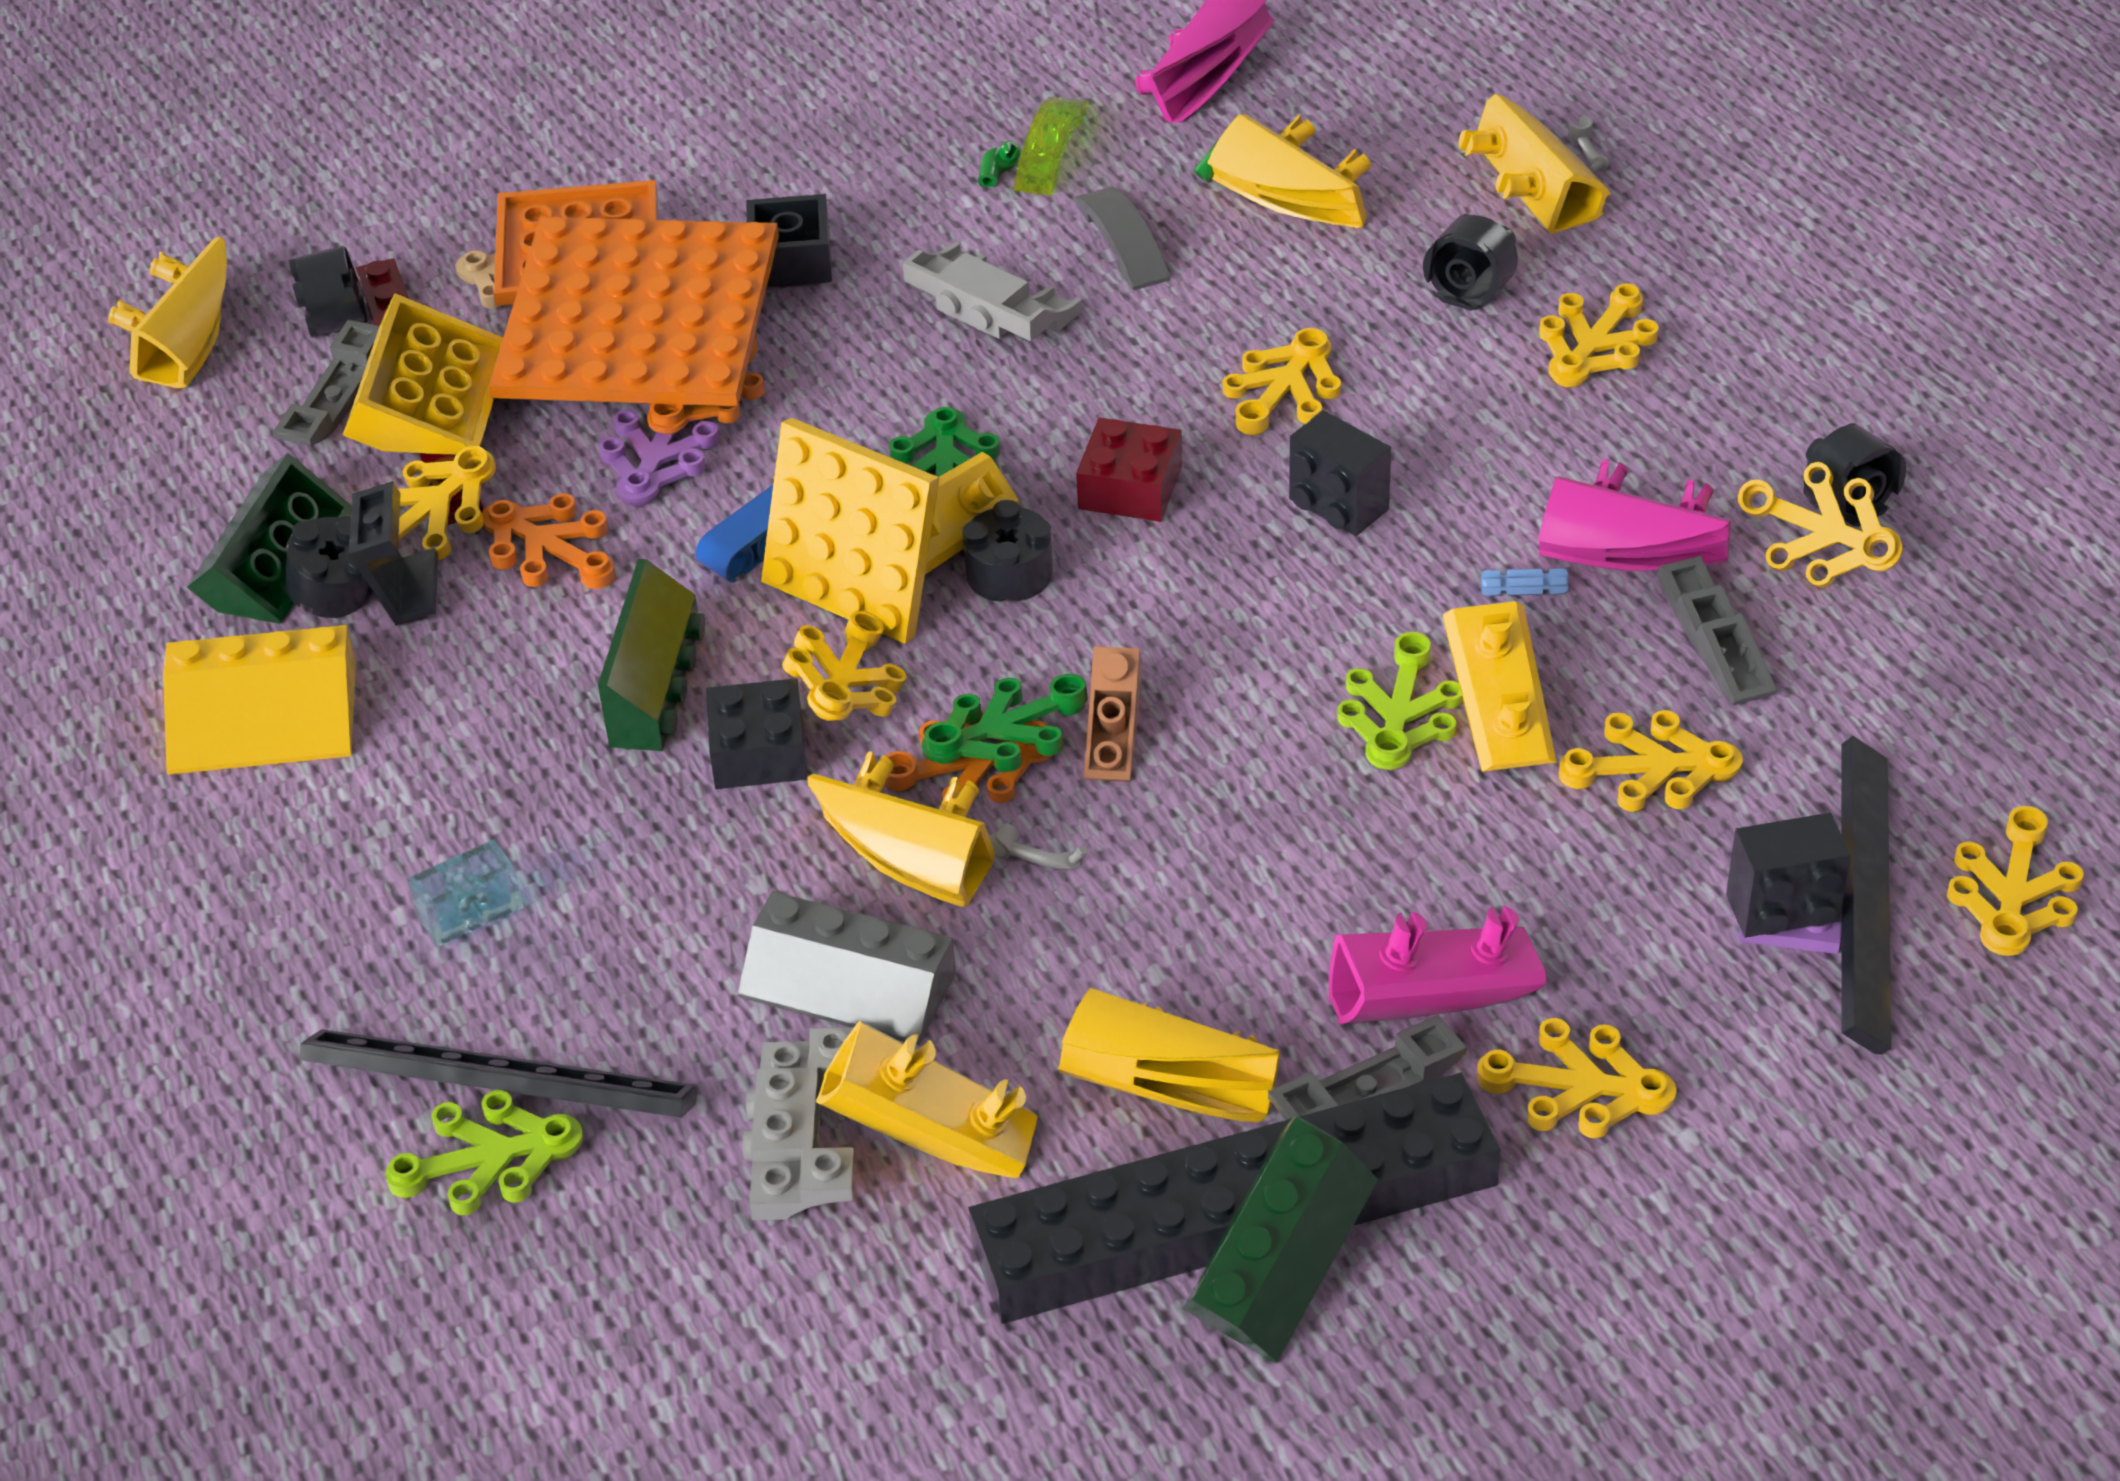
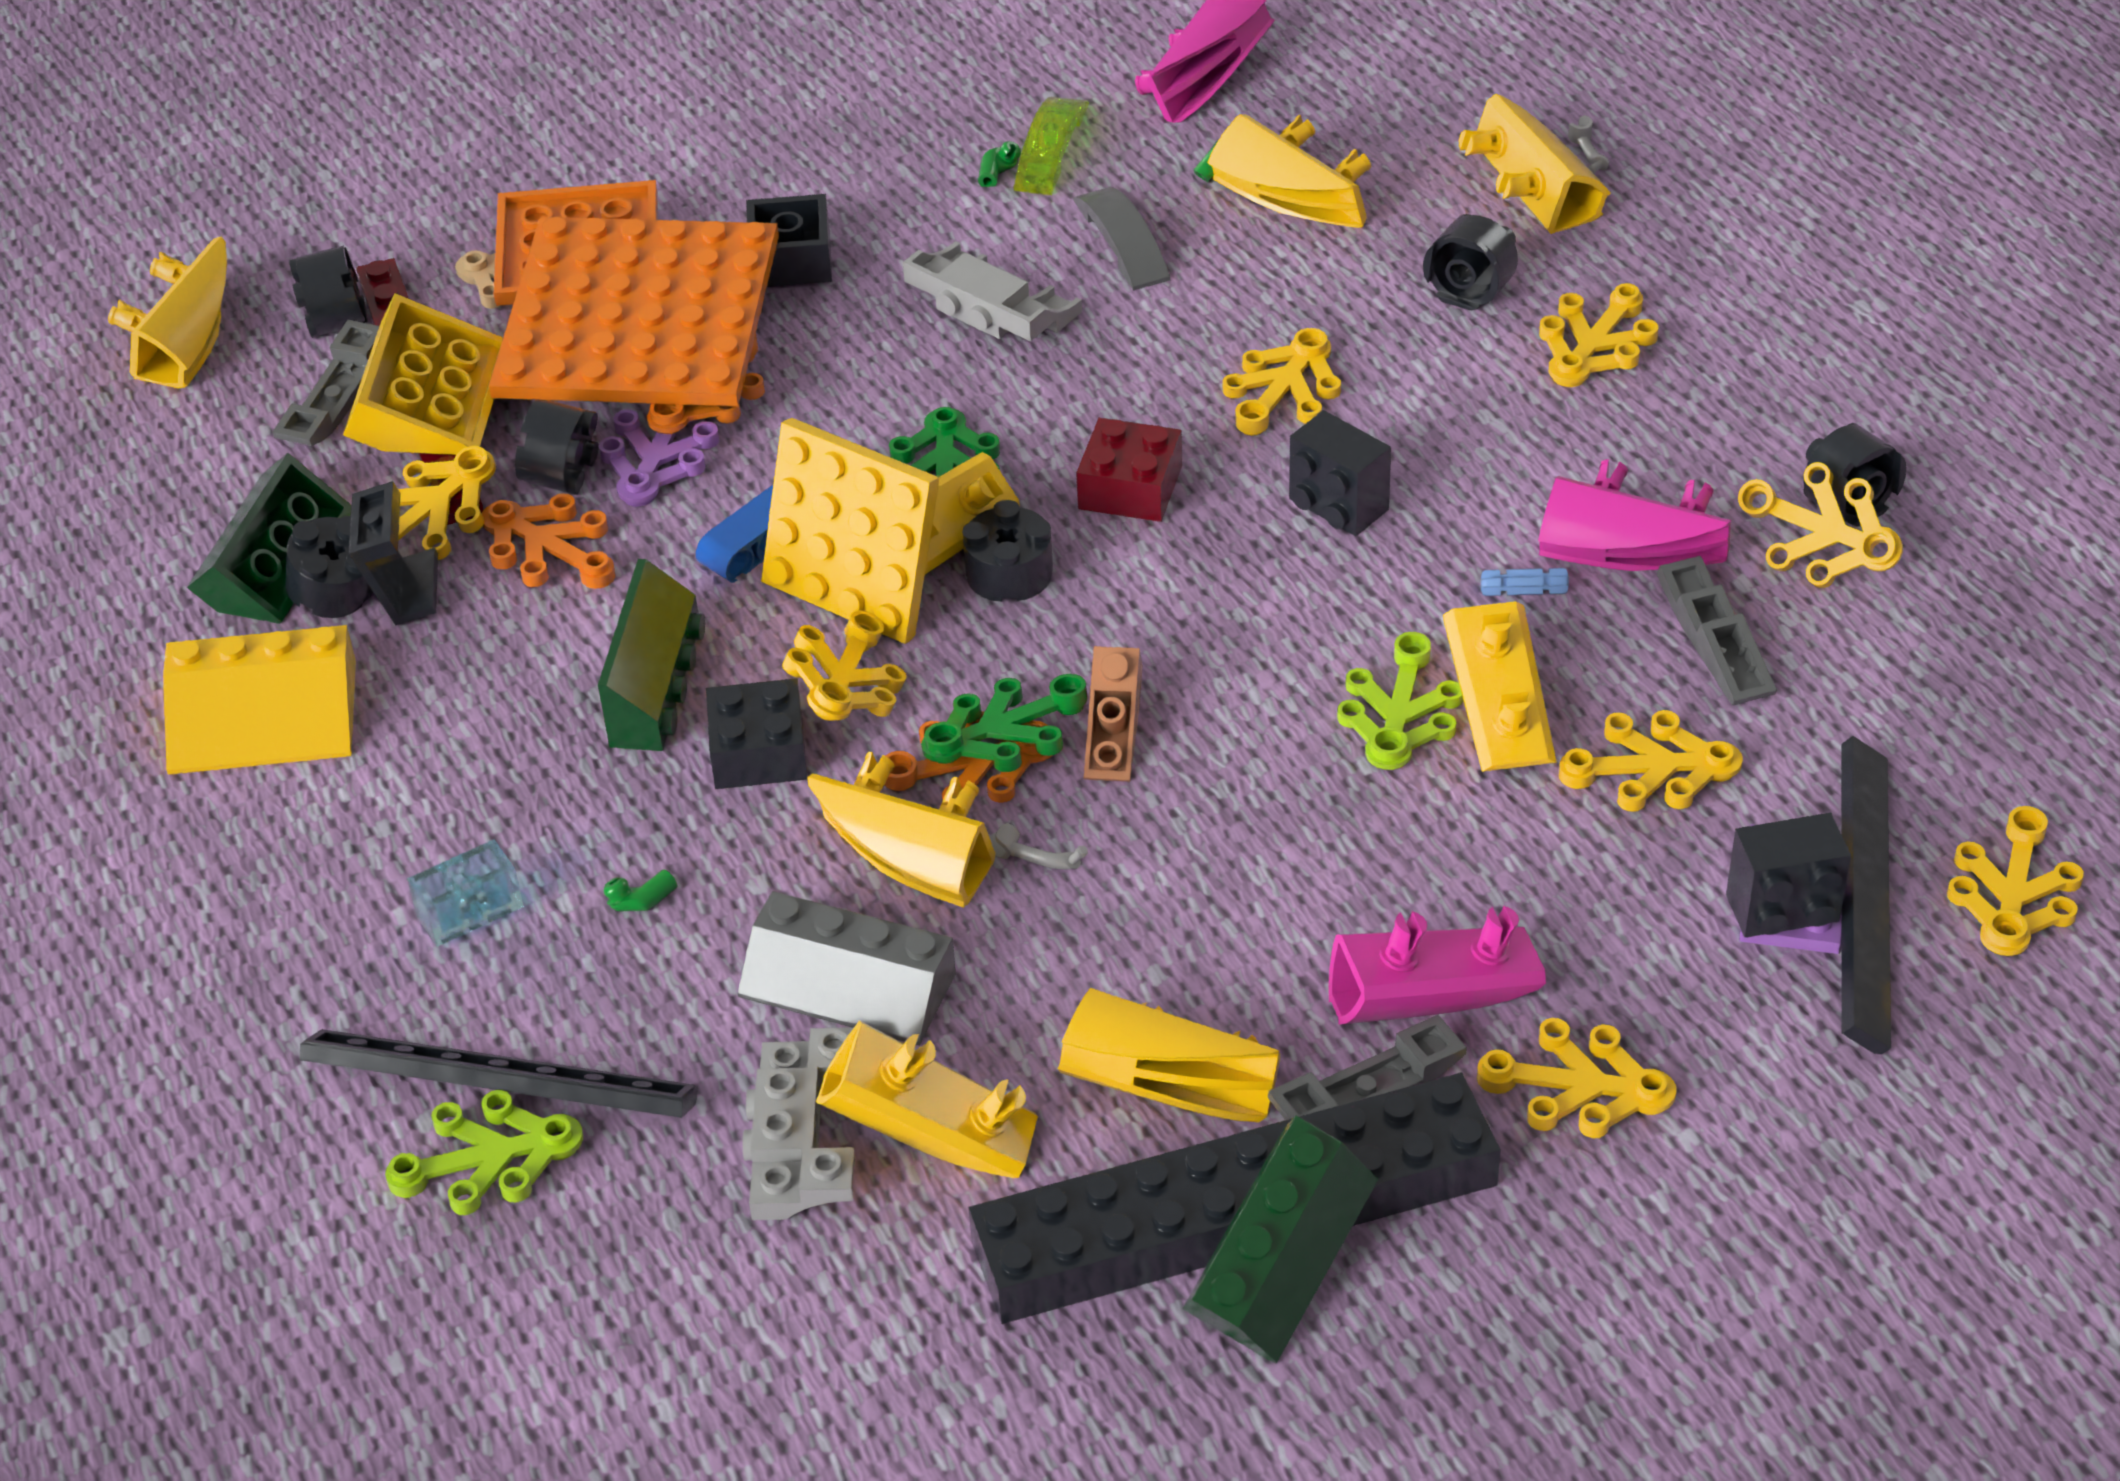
none -> black brick [515,399,599,495]
none -> green arm [603,869,678,911]

